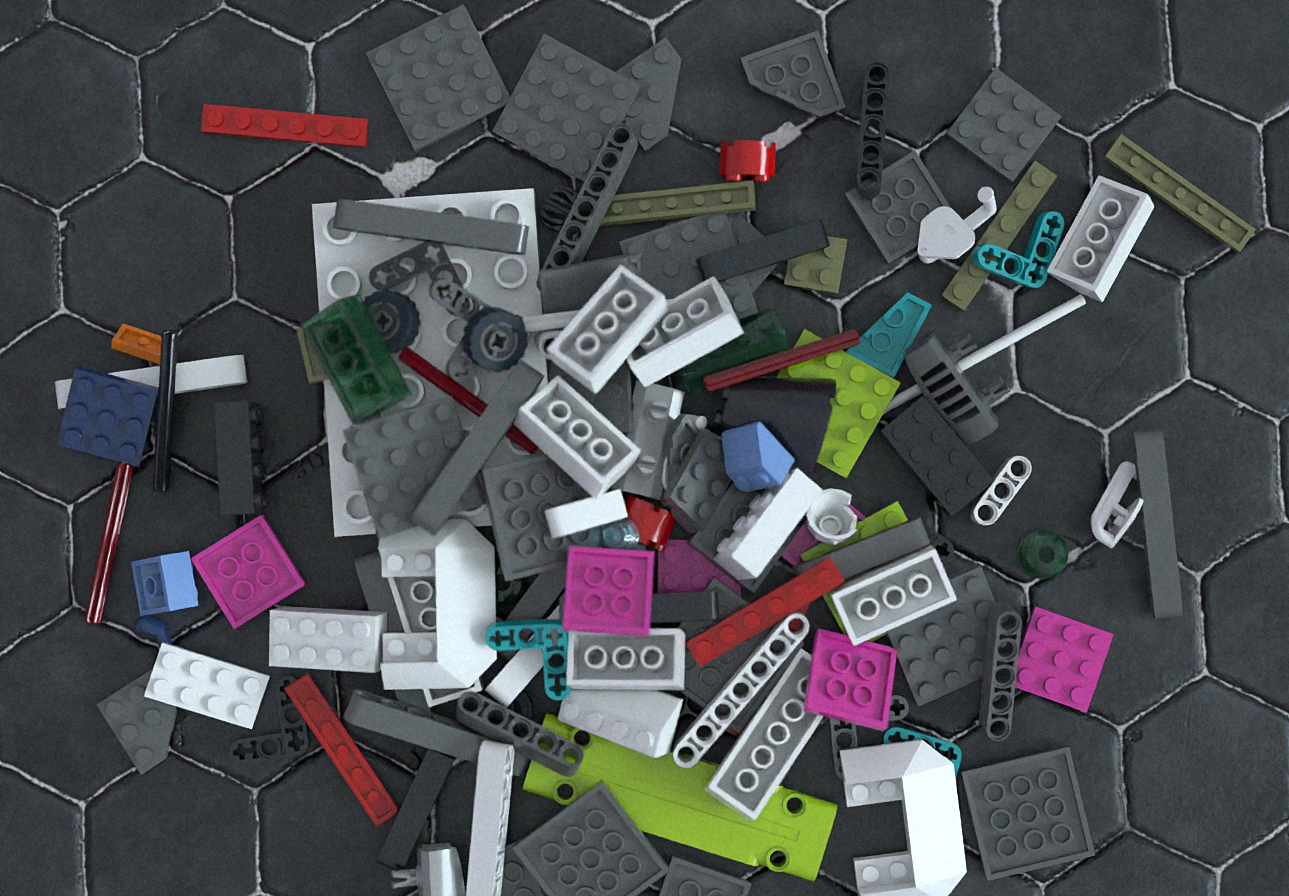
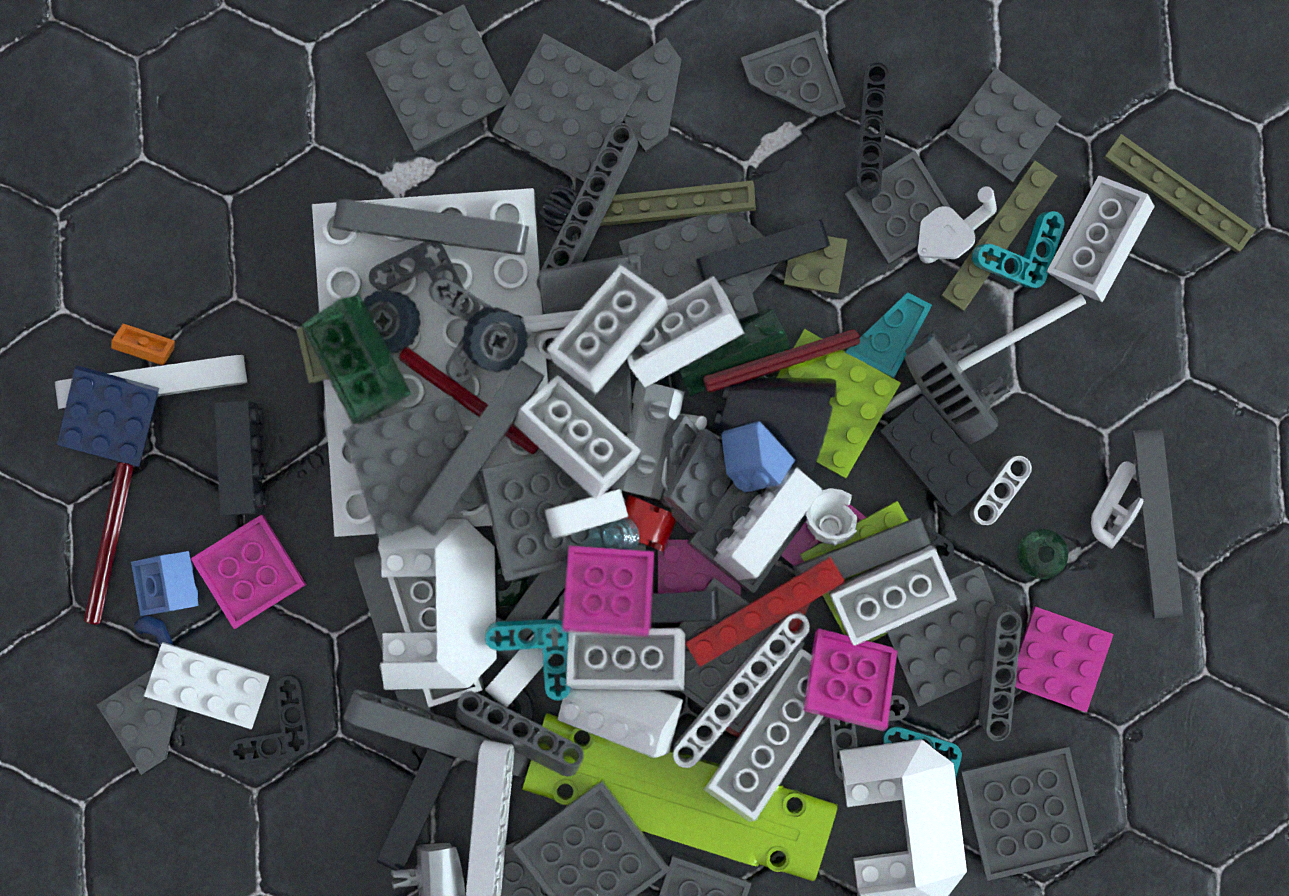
black axle [153,330,178,492] -> none
red plate [201,104,369,148] -> none
white brick [269,606,387,673] -> none
red tile [284,673,400,827] -> none
red brick [719,140,776,183] -> none

